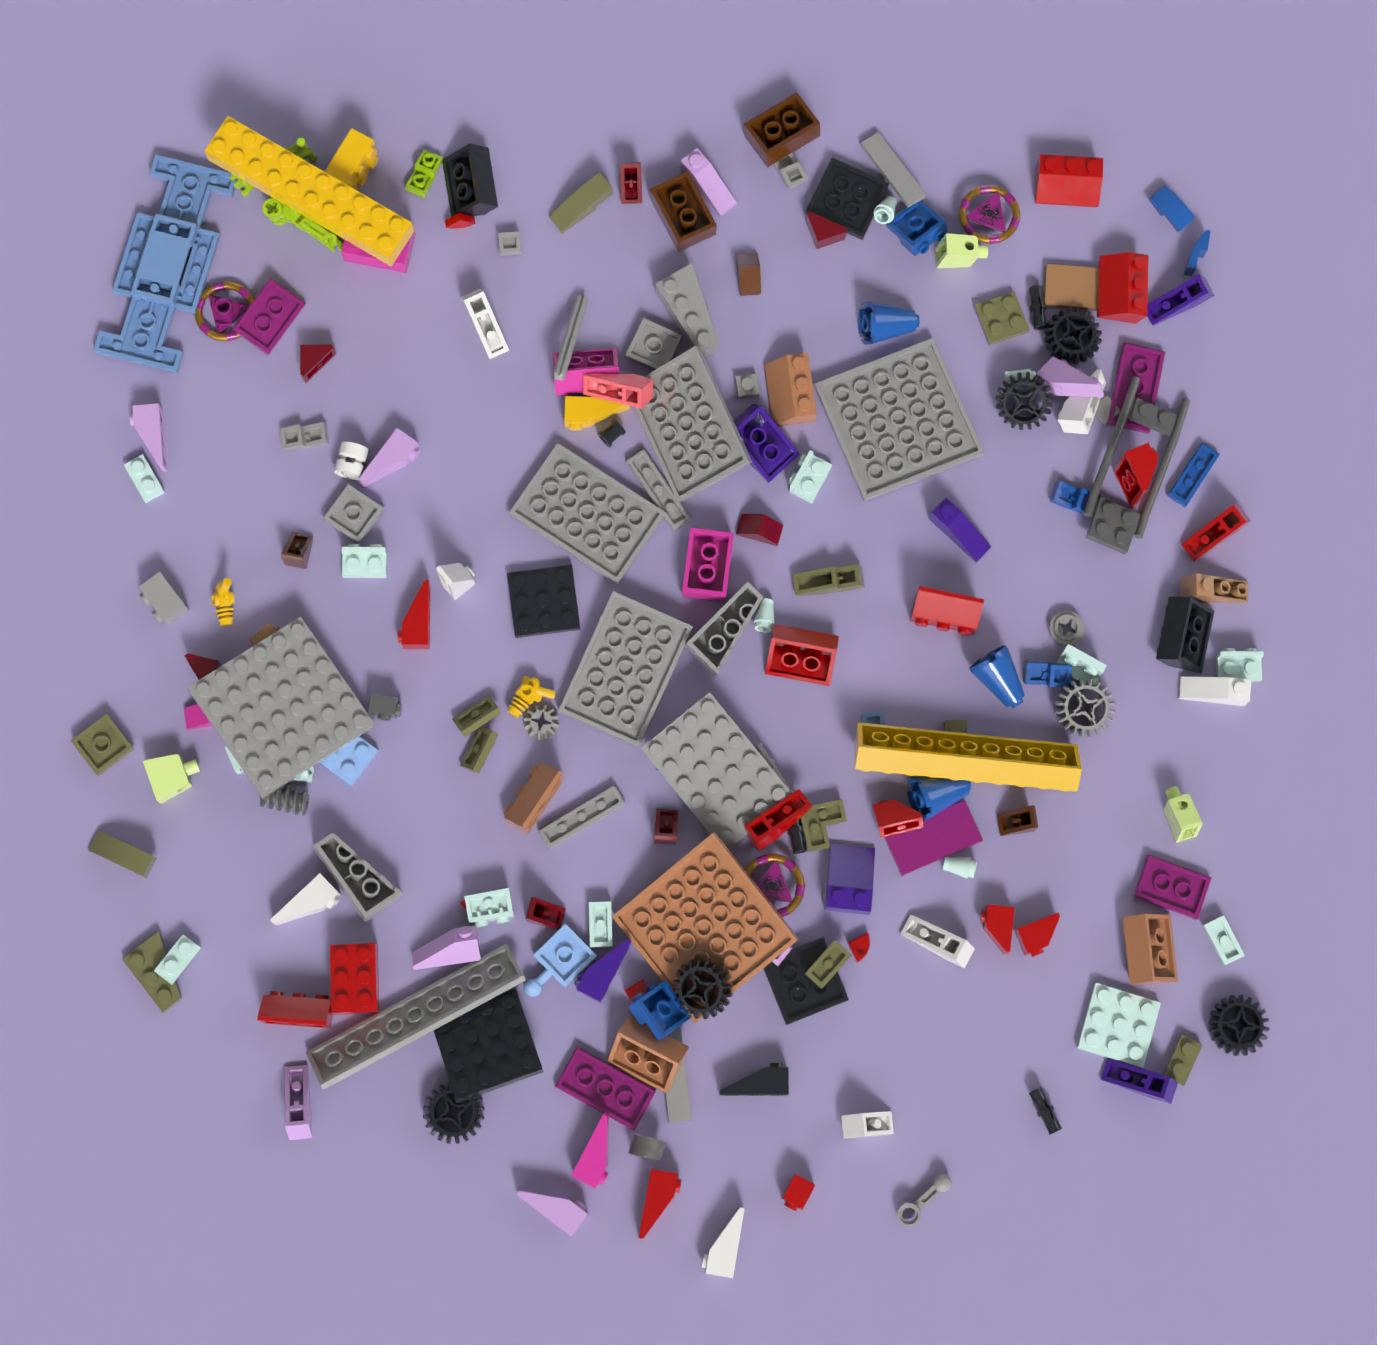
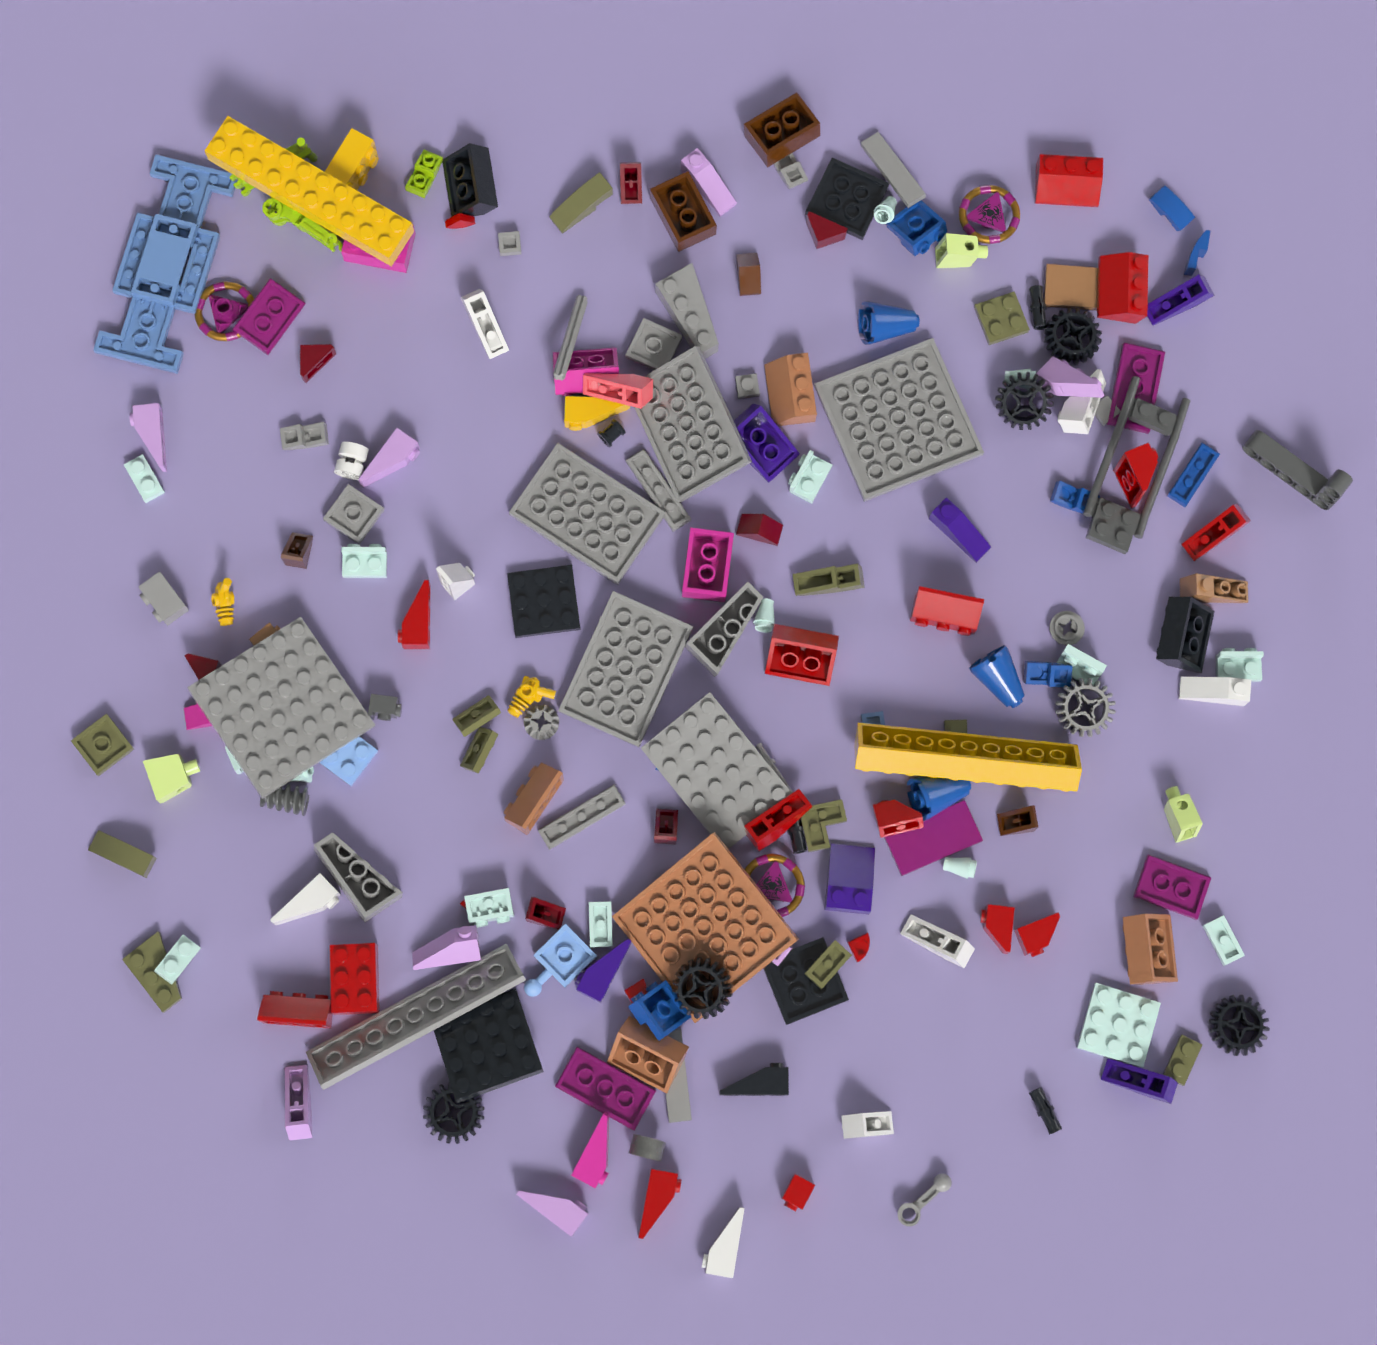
none -> dark grey beam [1242,430,1353,510]

